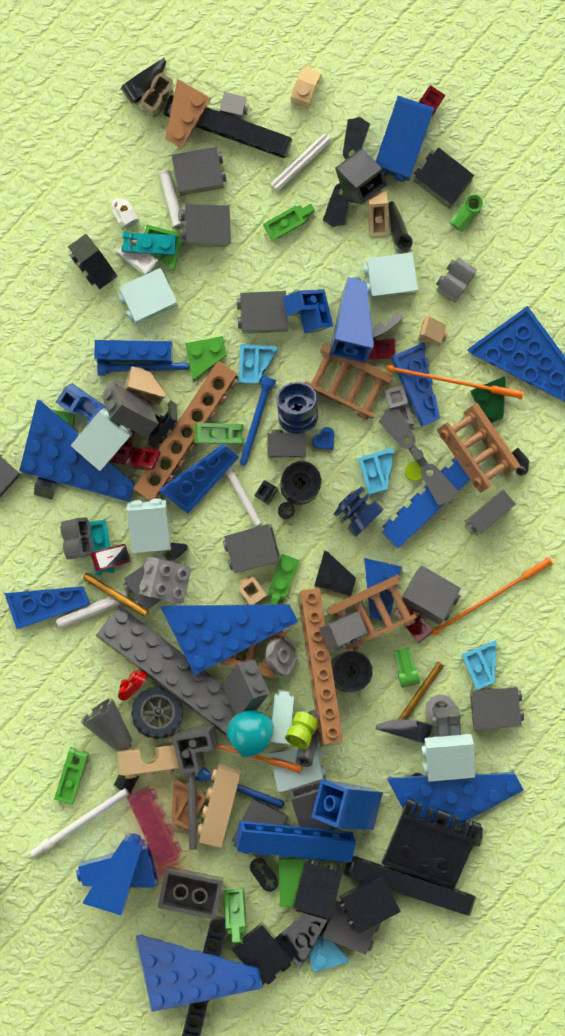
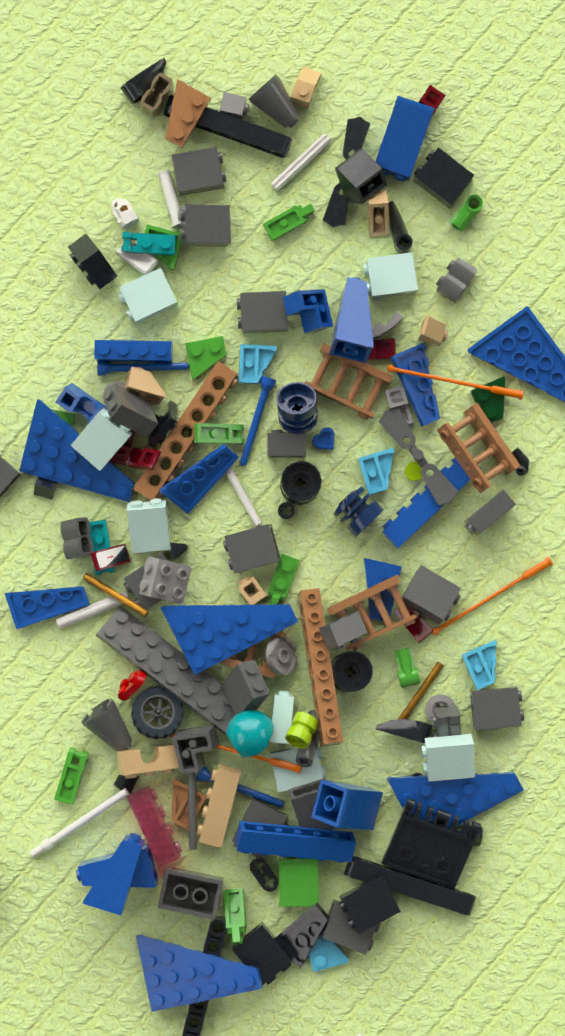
black slope [254,480,278,505] -> none
black brick [291,860,343,921] -> none
black wing [314,550,356,596] -> none
none -> dark grey cone [249,74,299,128]

